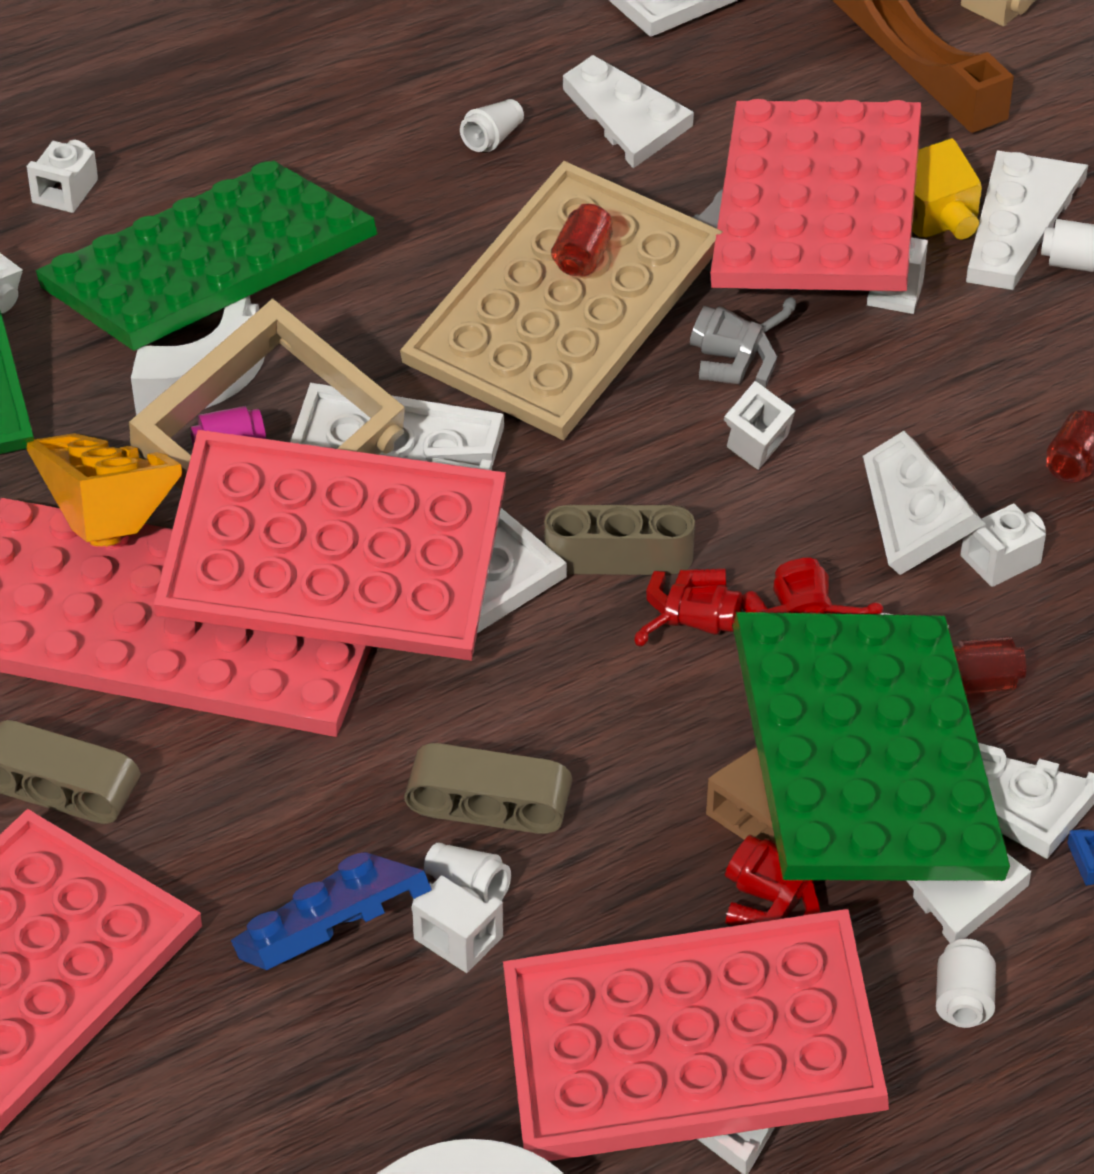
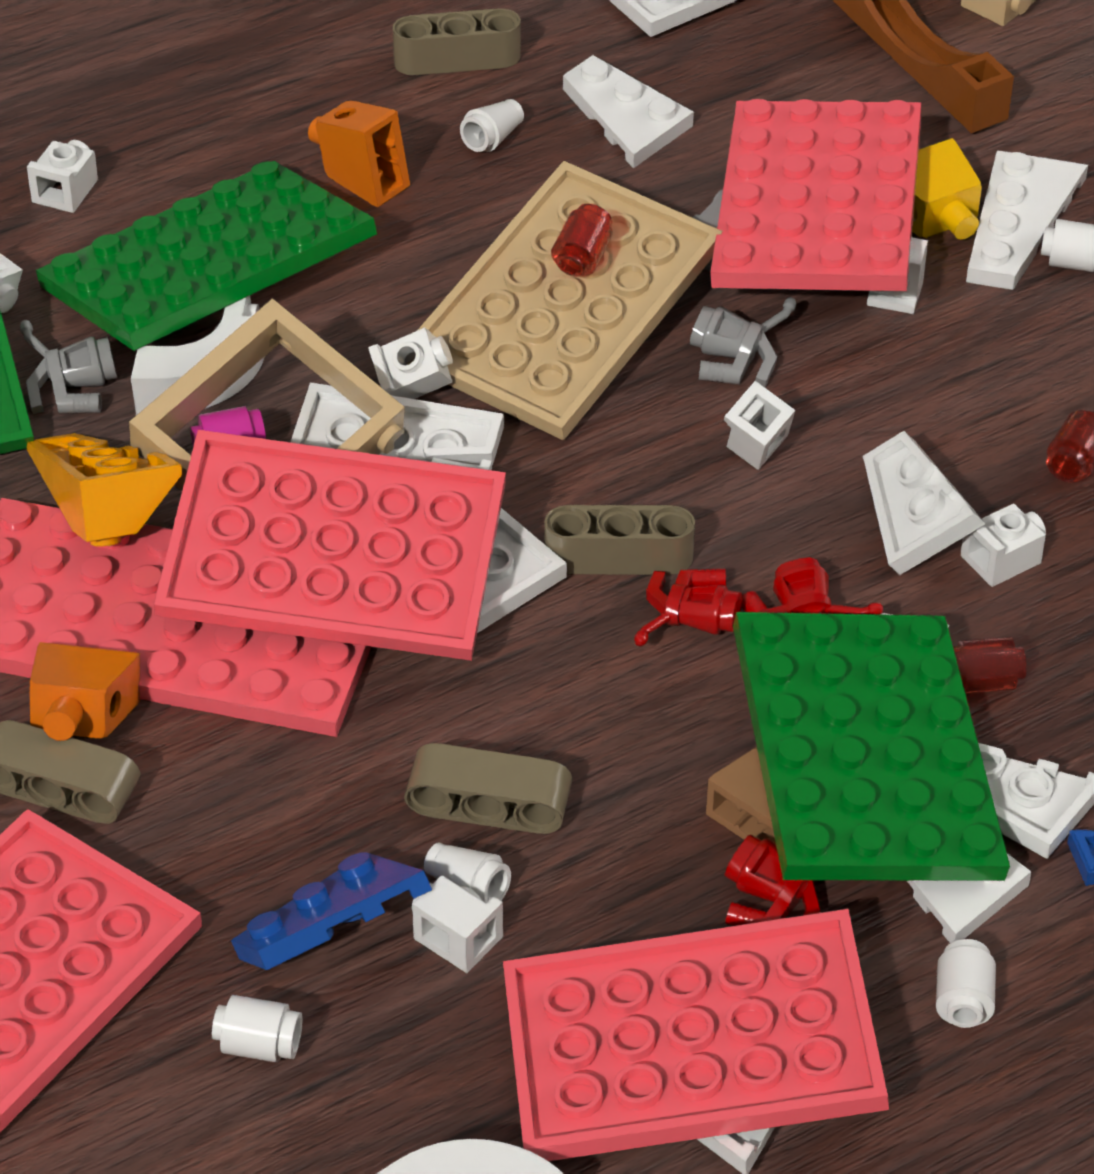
none -> light grey piece [20,320,117,414]
none -> orange torso [30,642,140,741]
none -> white brick [212,995,303,1063]
none -> orange torso [308,100,410,207]
none -> white brick [368,327,453,399]
none -> dark tan beam [392,8,521,75]

